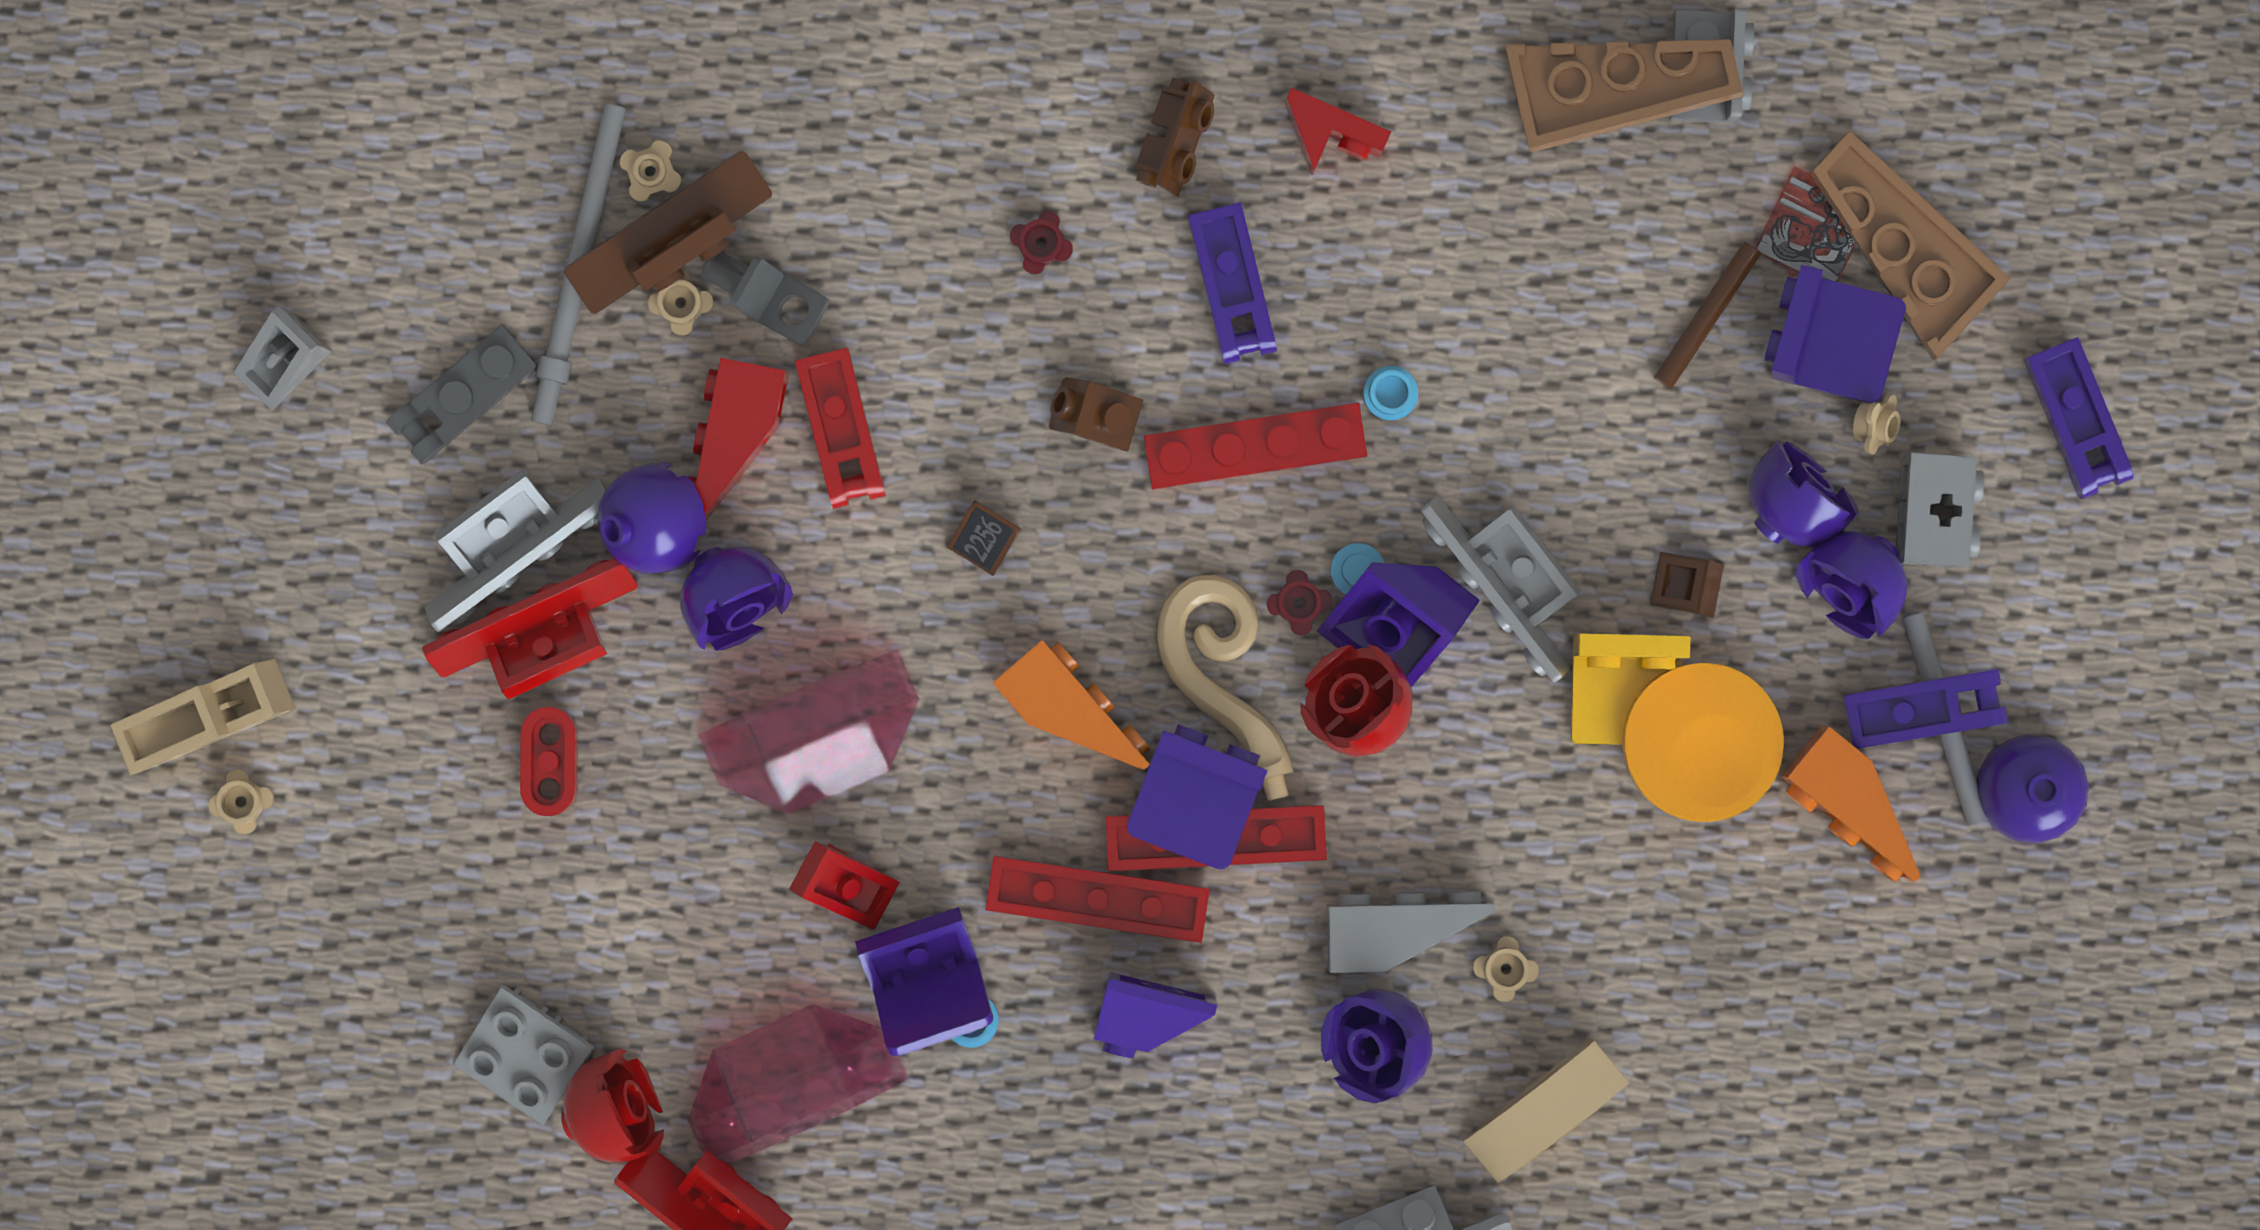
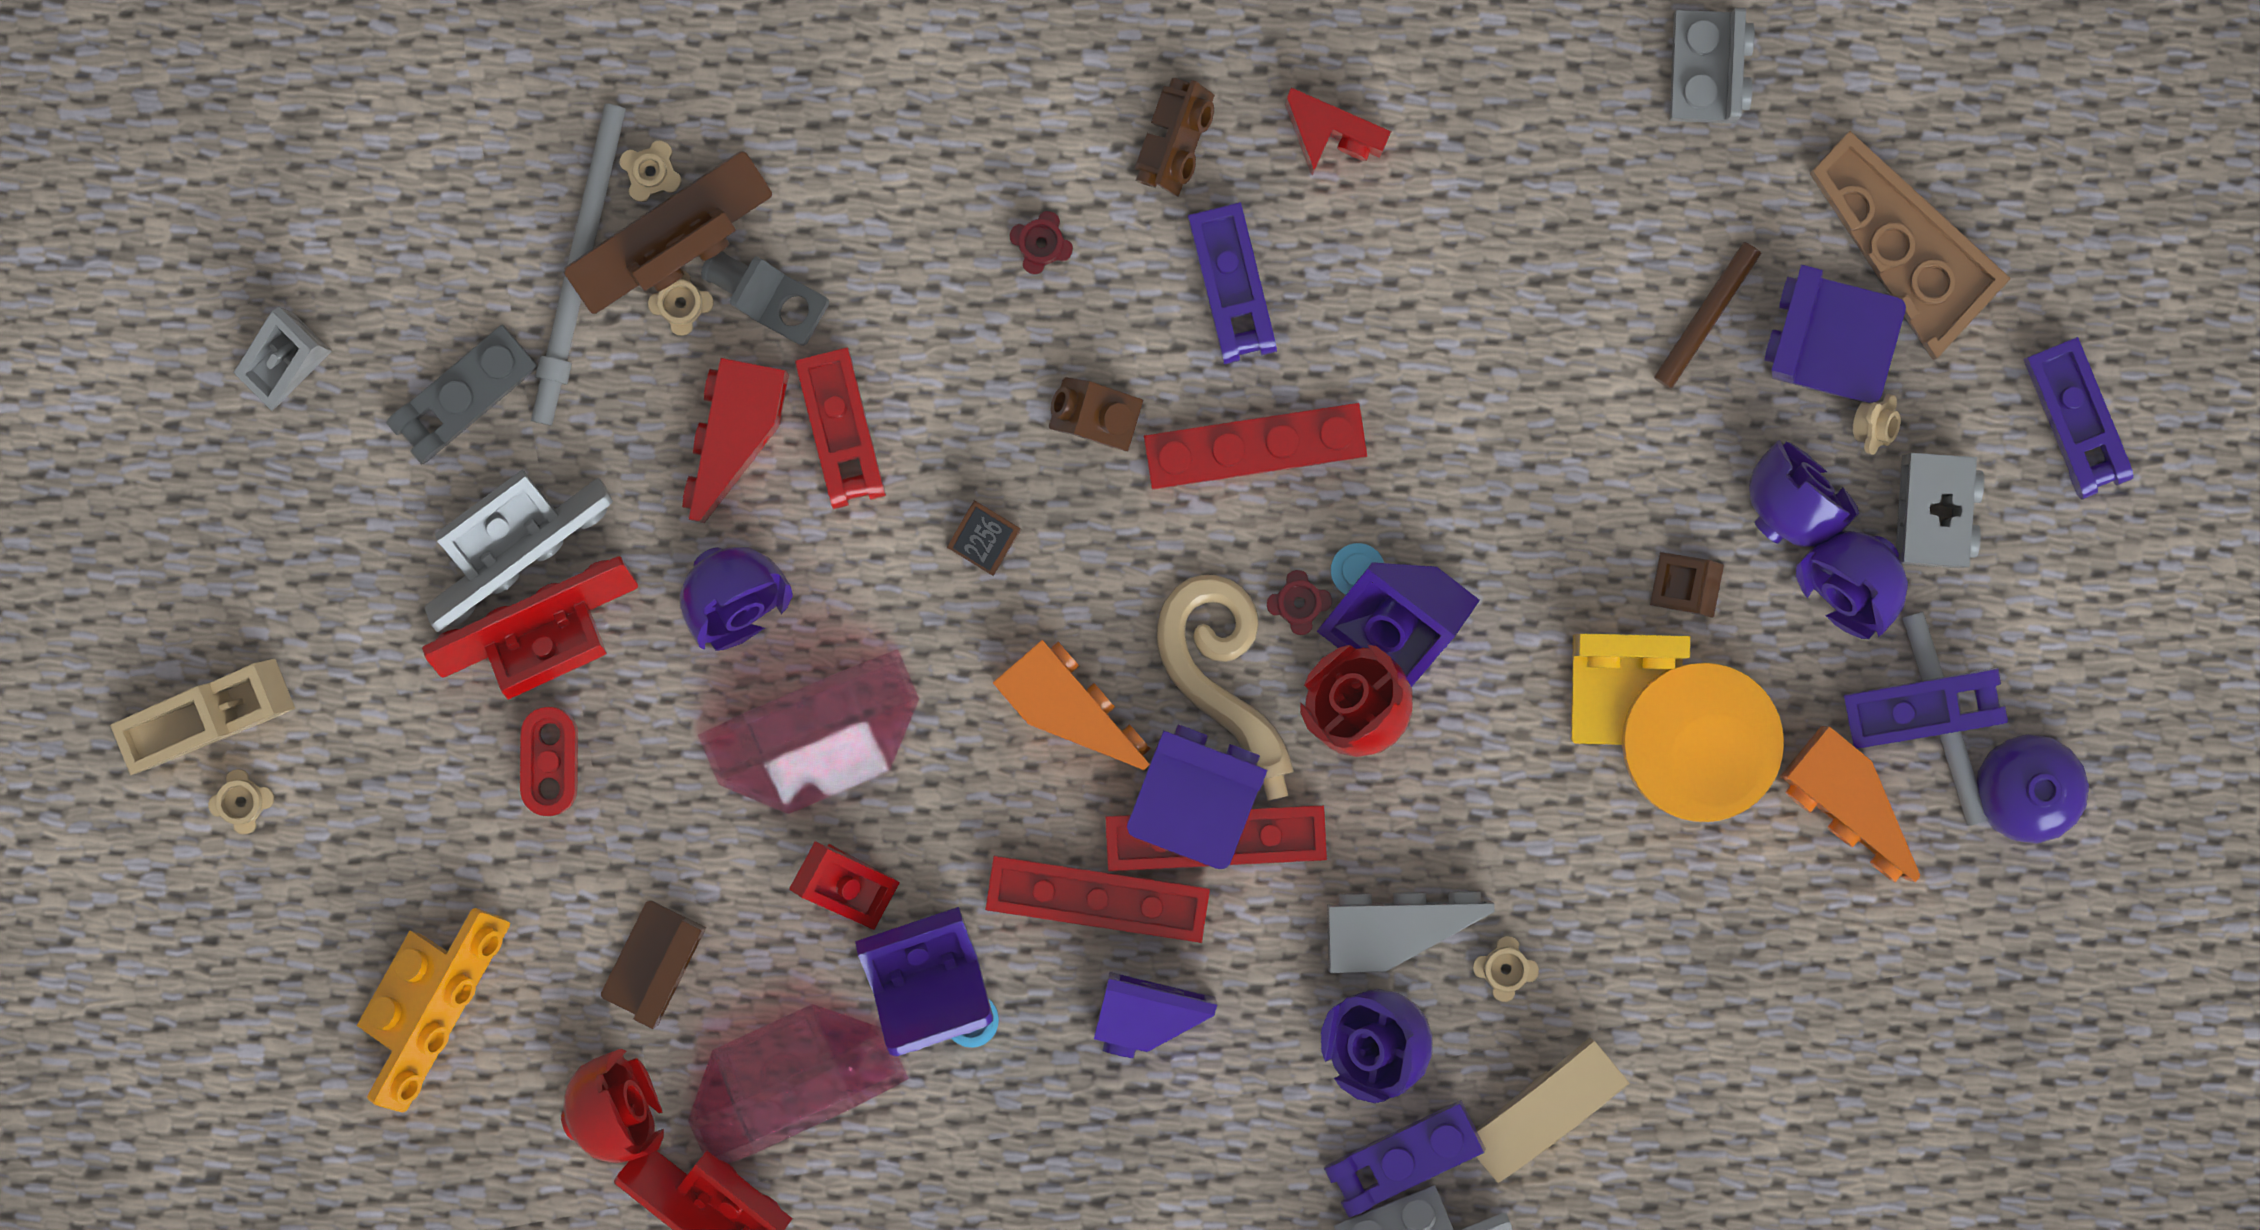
light grey hinge [453,985,596,1126] -> none
dark purple cylinder [598,462,706,574] -> none
medium azure plate [1363,366,1418,421] -> none
light grey bracket [1420,495,1580,682] -> none
medium nougat wing [1505,39,1745,152] -> none
piece [1755,166,1856,282] -> none
none -> light orange bracket [356,908,510,1113]
none -> reddish brown panel [601,900,707,1029]
none -> dark purple plate [1324,1100,1486,1218]

